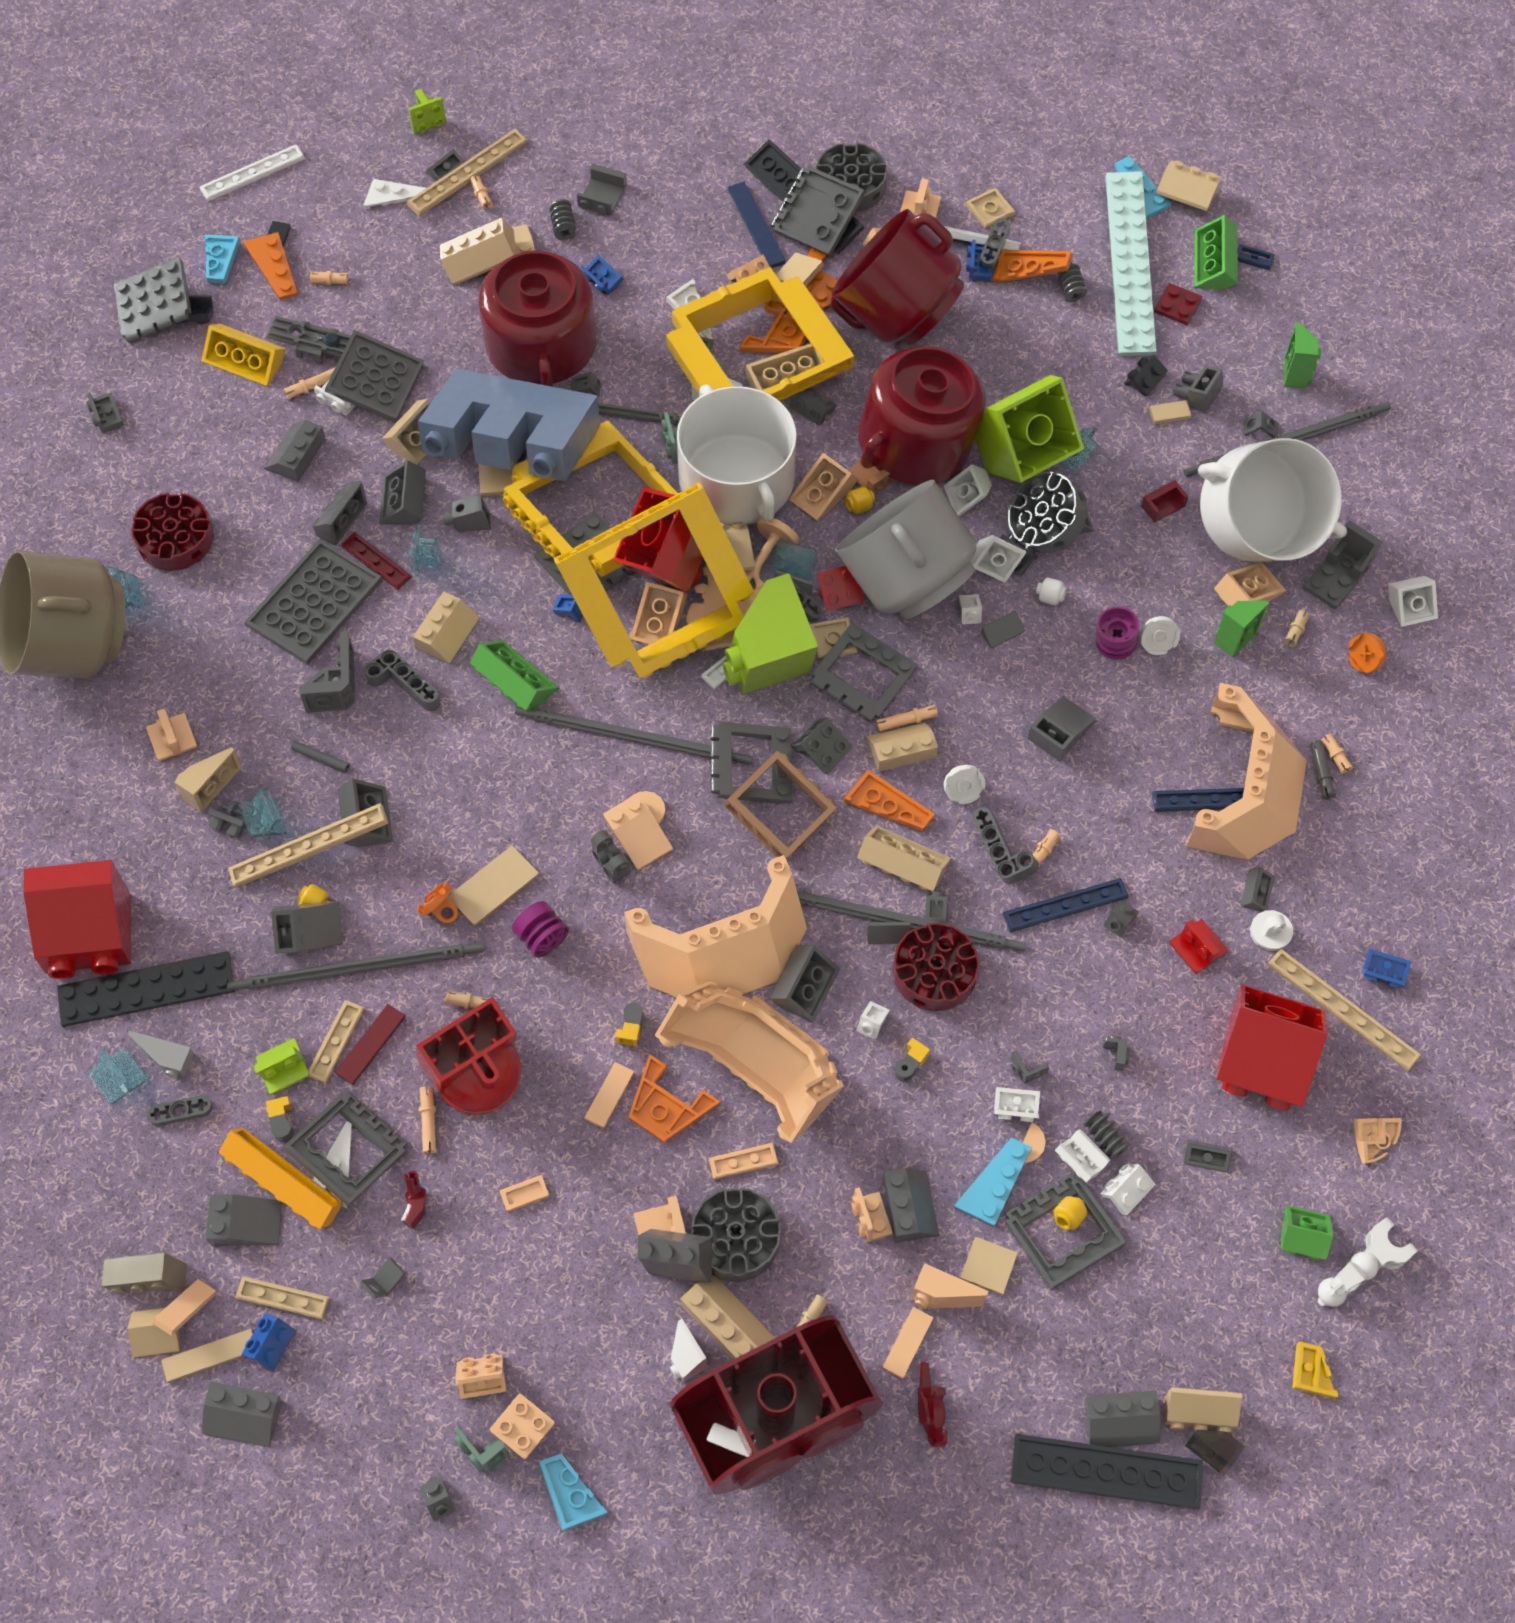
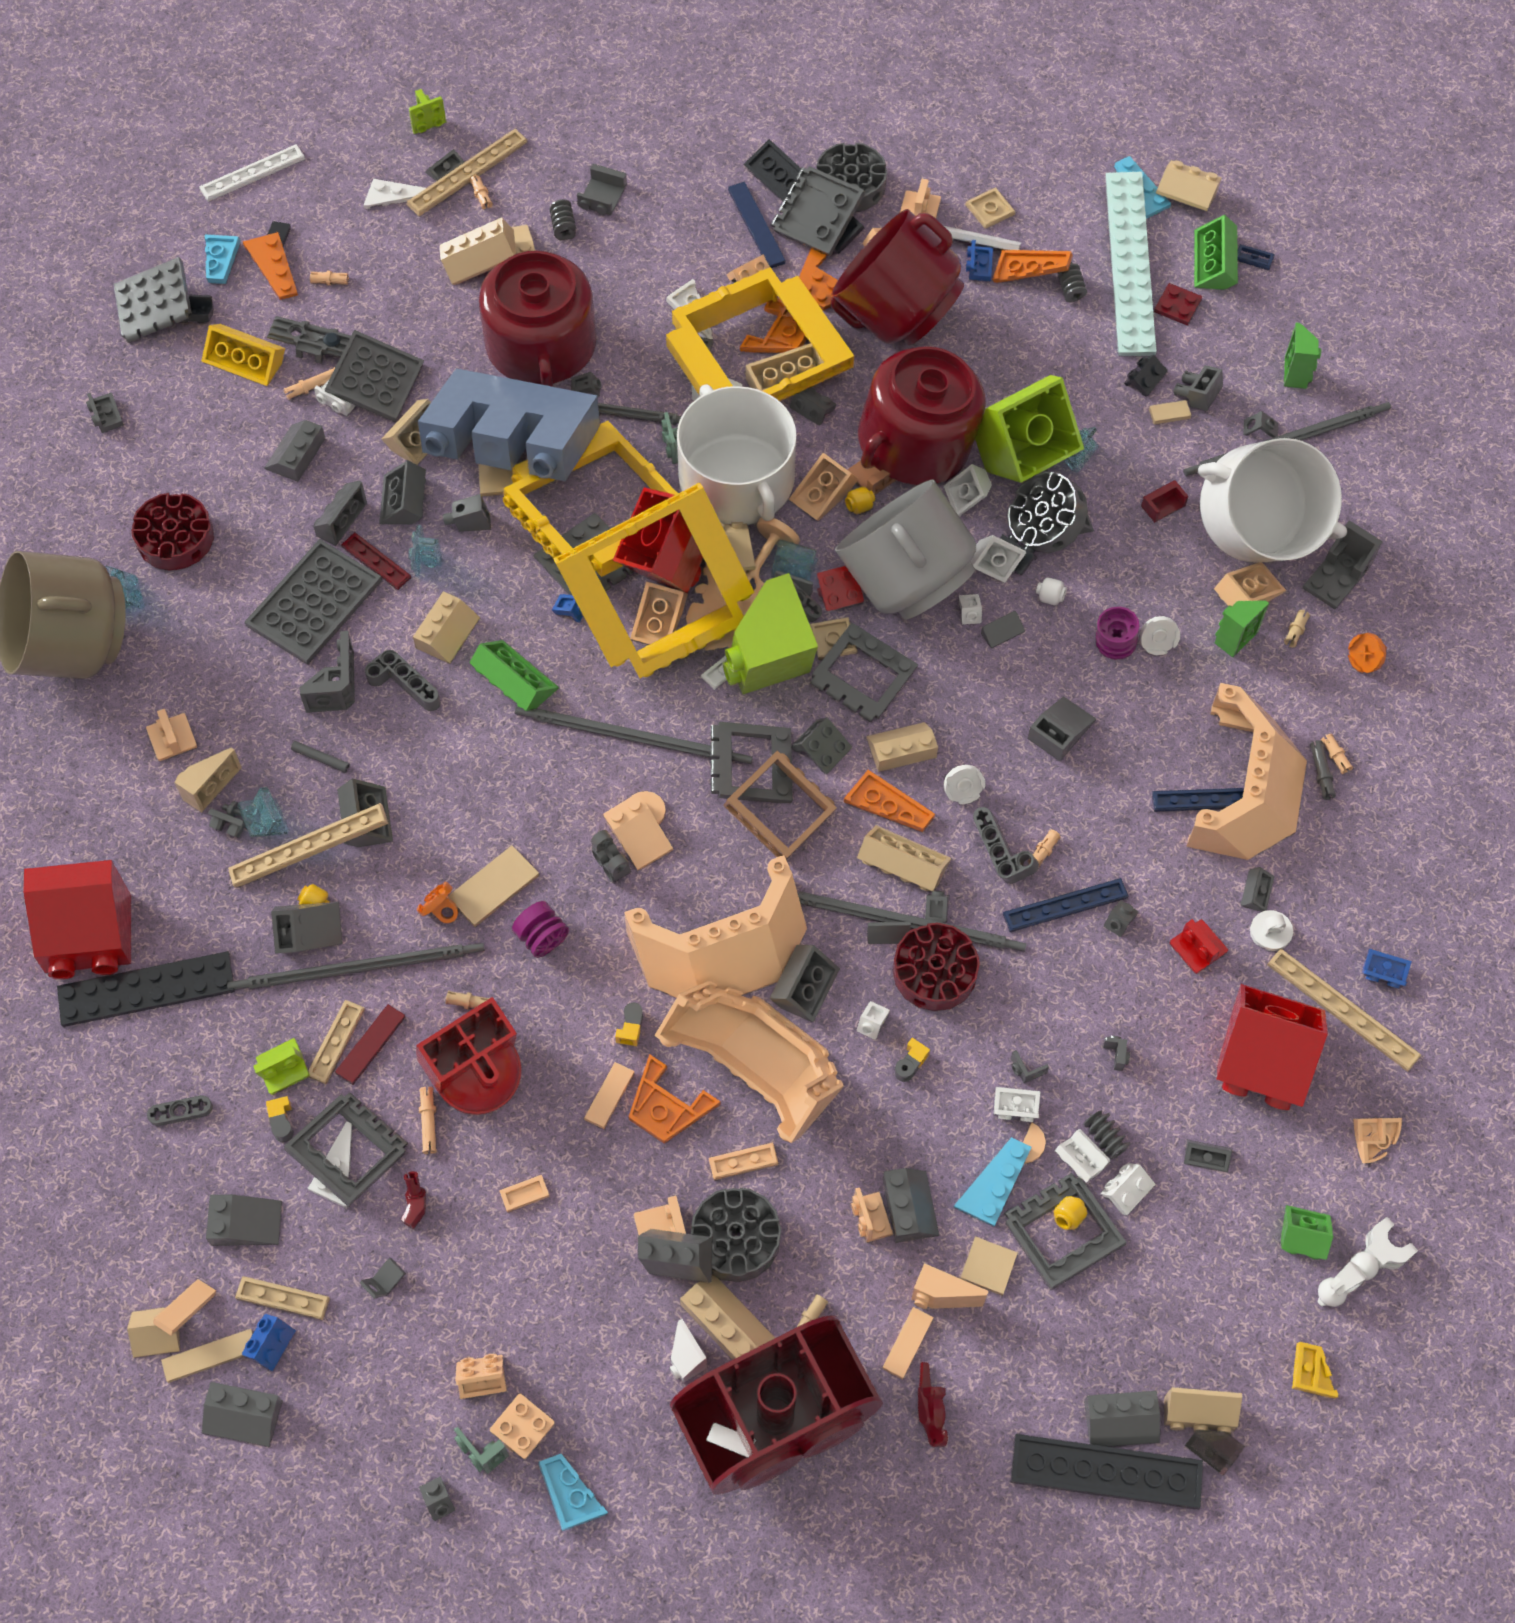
clear light blue bracket [87,1047,147,1105] -> none
wedge [101,1253,187,1294] -> none
light grey slope [128,1030,194,1079] -> none
light orange brick [218,1127,343,1229] -> none
blue bracket [580,254,624,295] -> none
tan tile [776,253,824,287] -> none
light nougat pin [876,704,938,732] -> none
dark grey beam [980,218,1010,268] -> none
white slope [1388,576,1438,627] -> none

